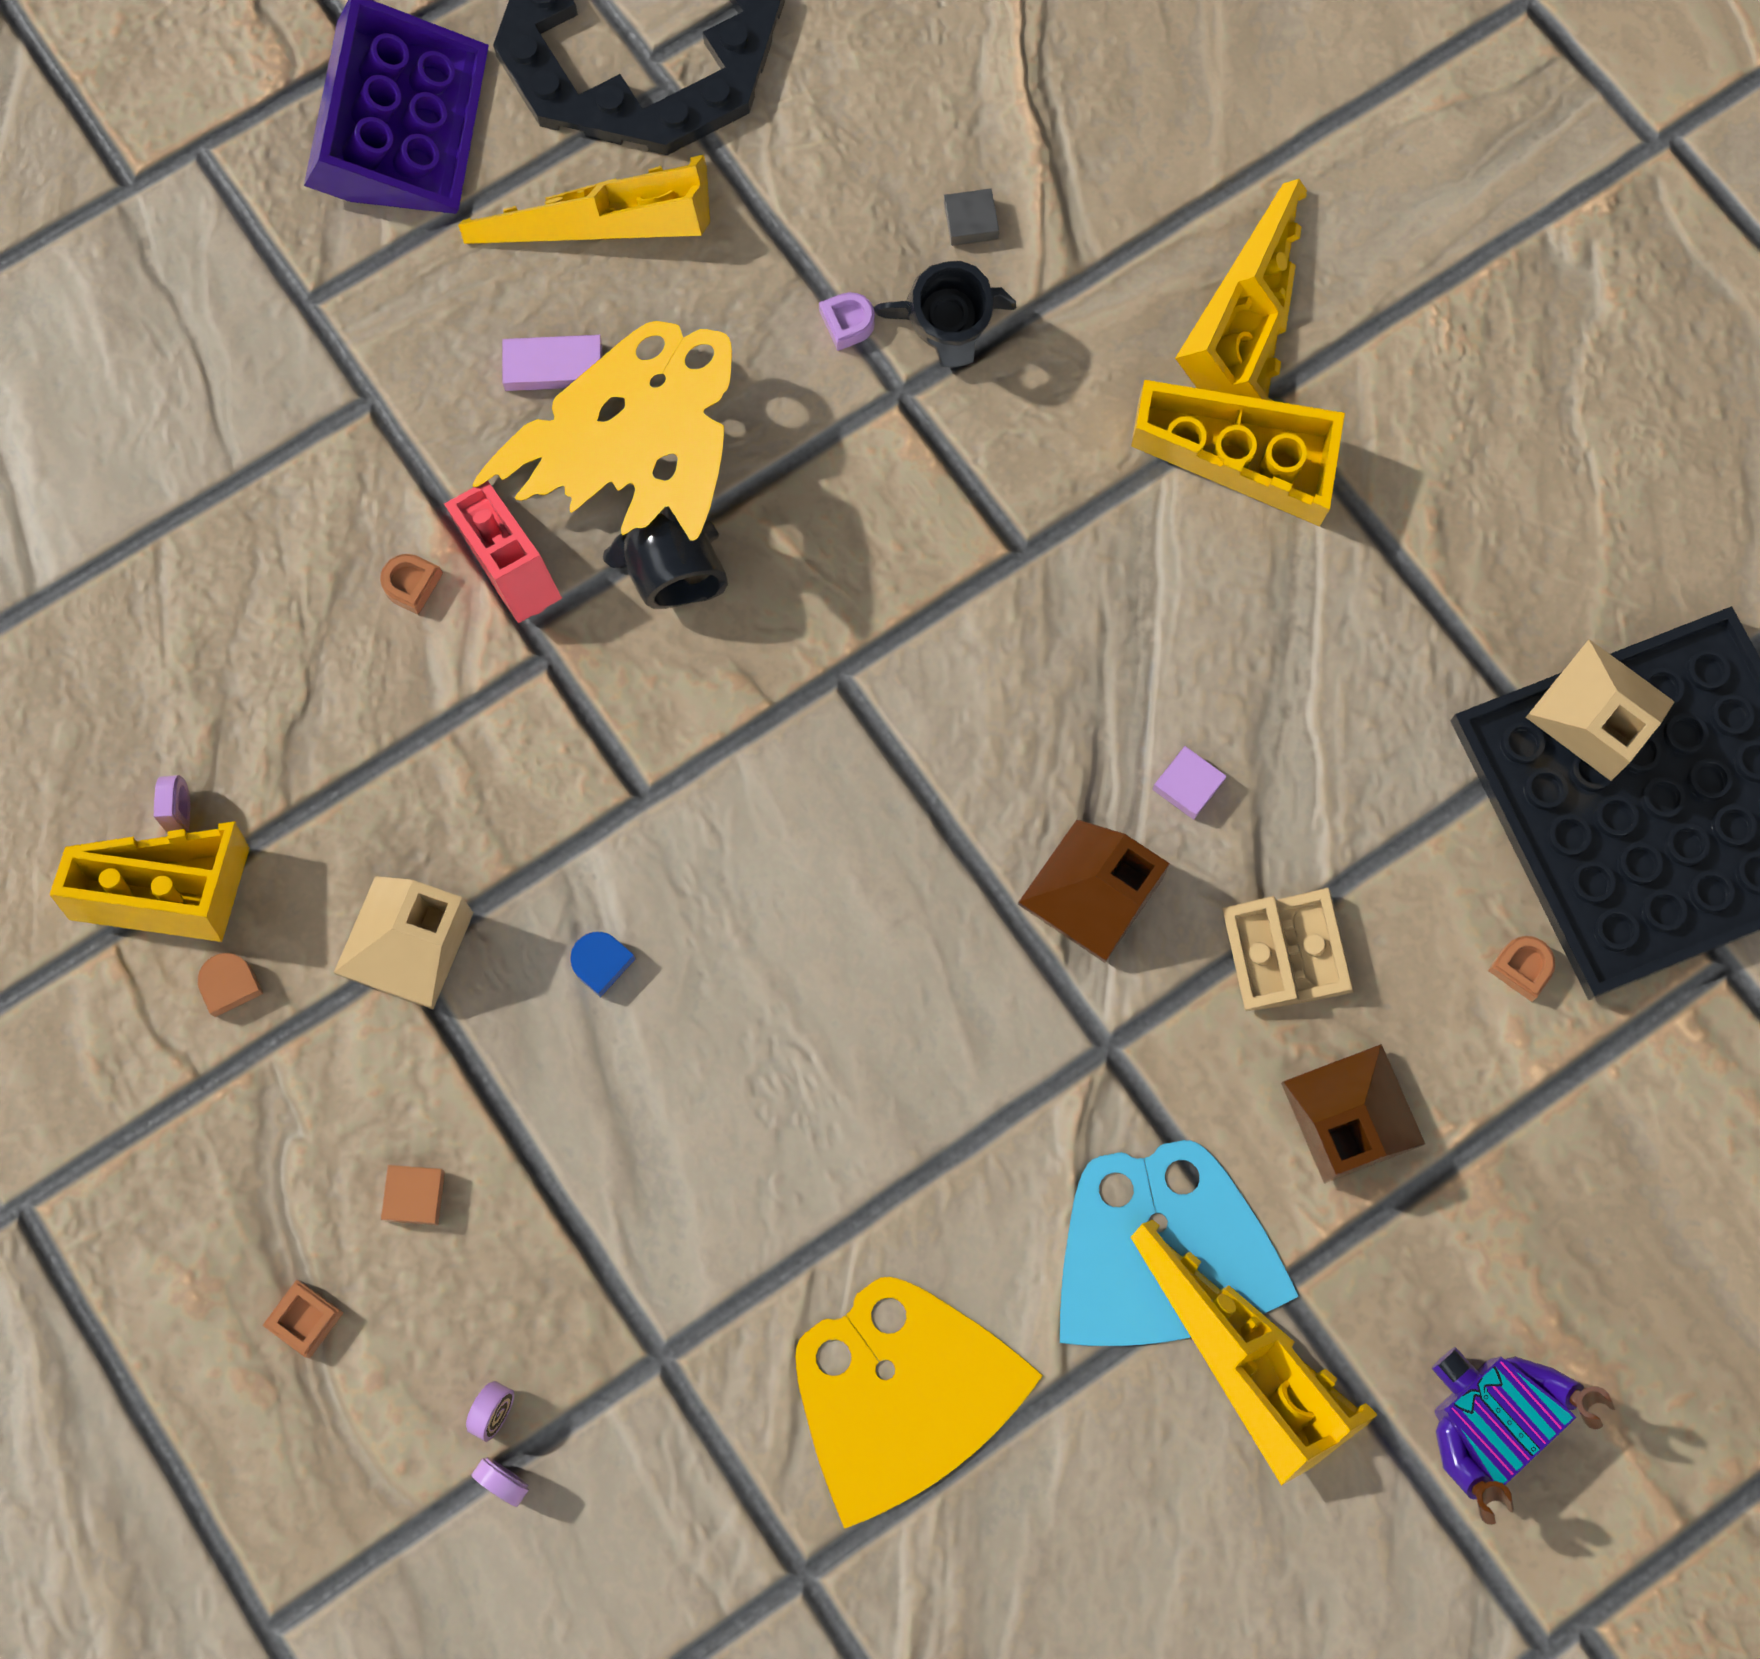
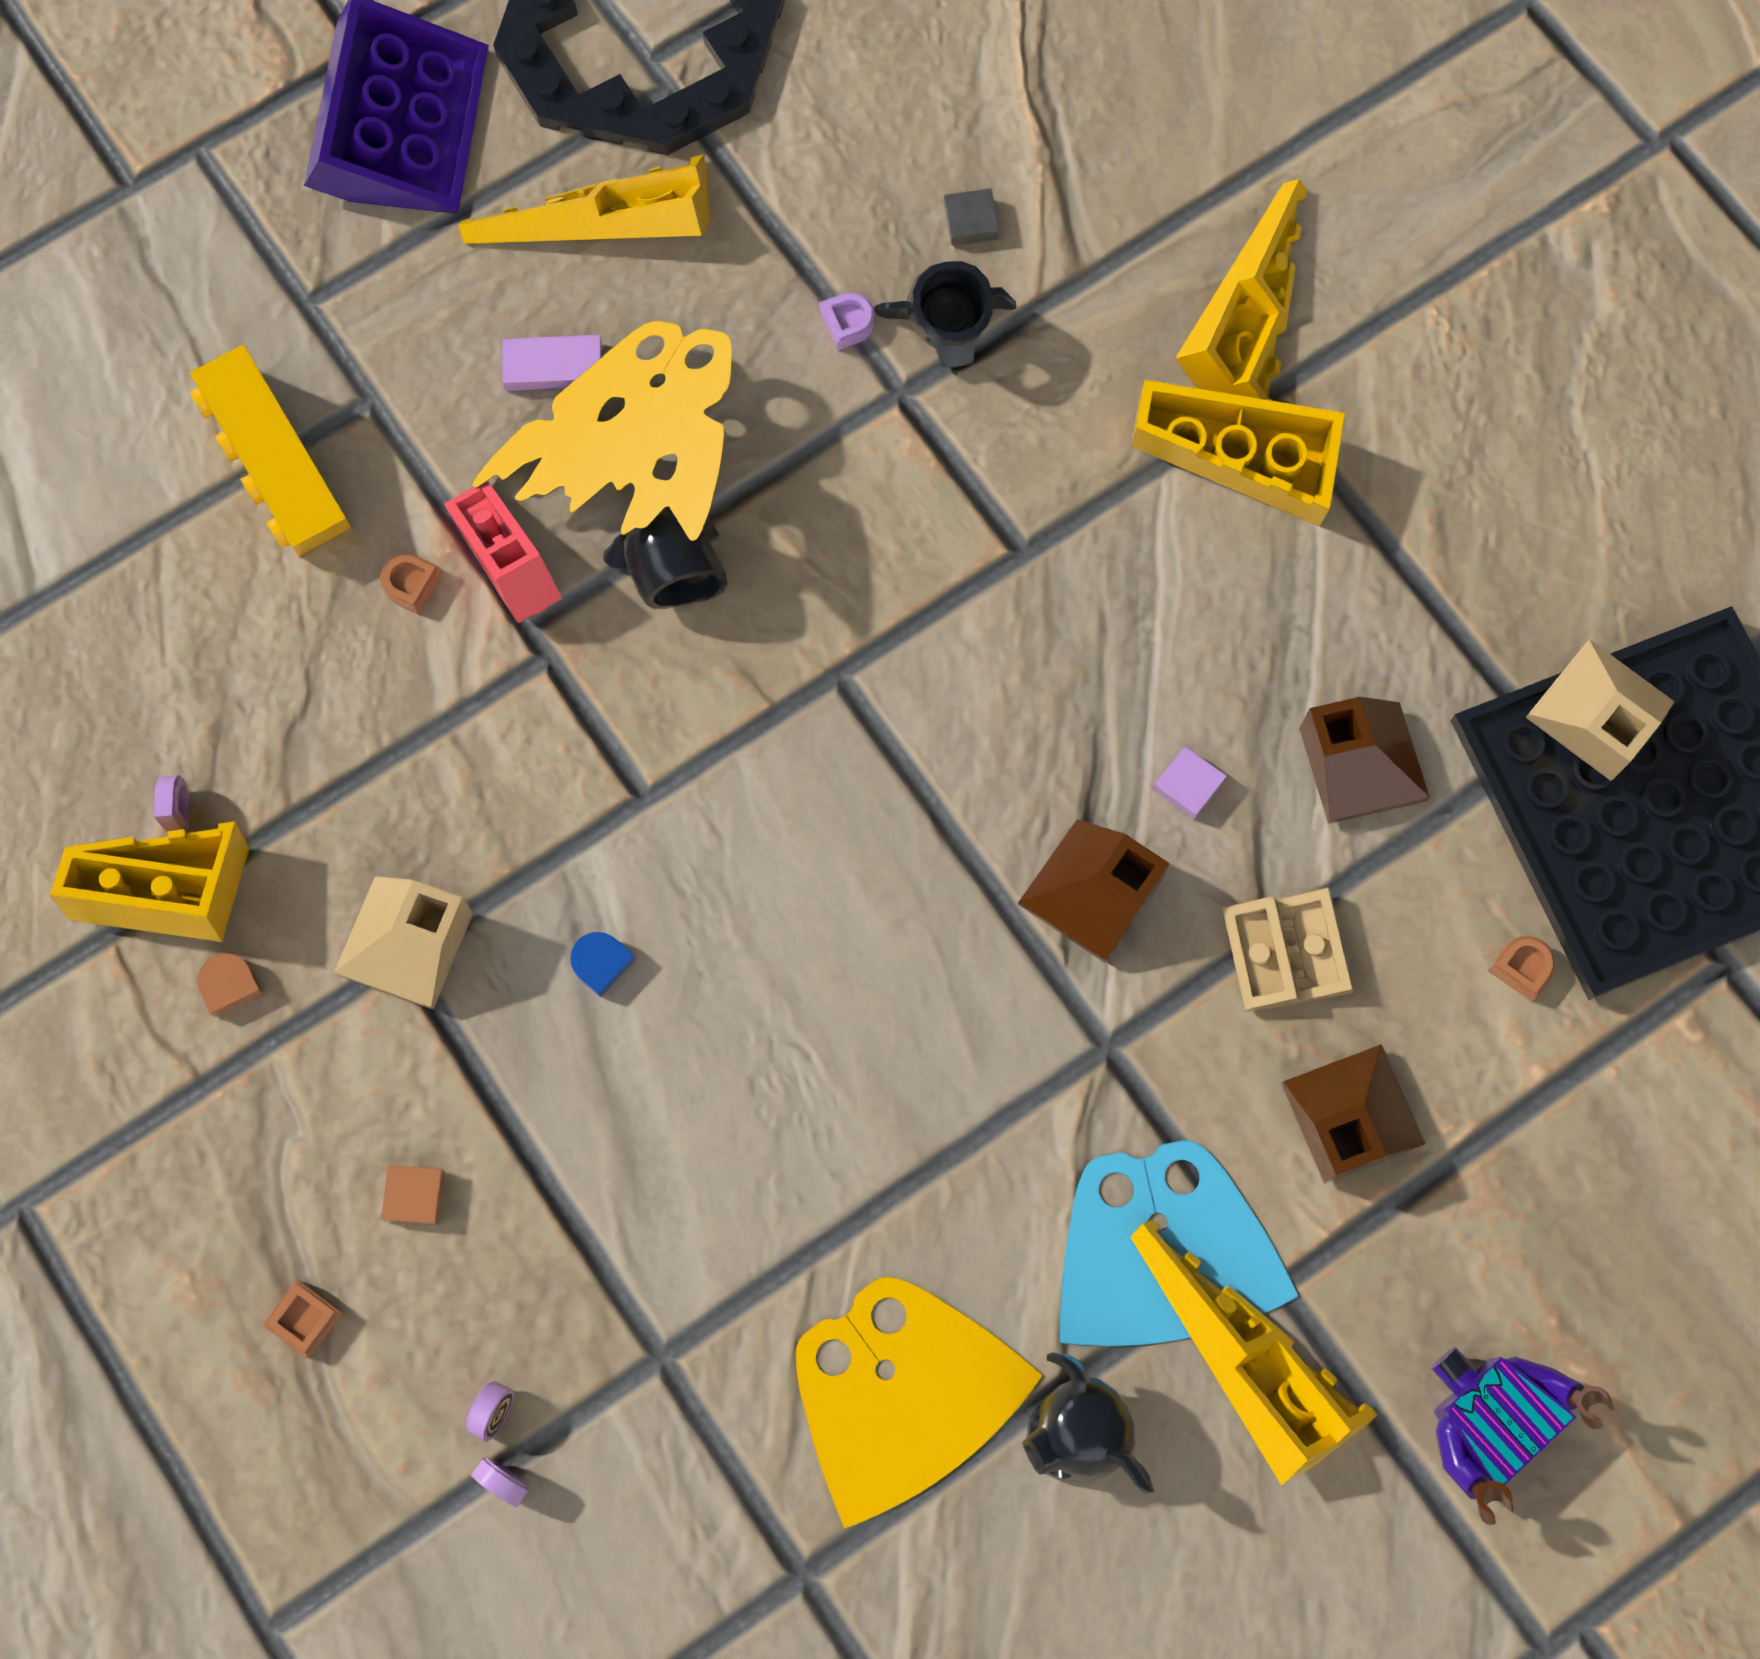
none -> yellow wedge [189,344,351,557]
none -> black piece [1022,1352,1155,1494]
none -> reddish brown slope [1299,697,1430,824]

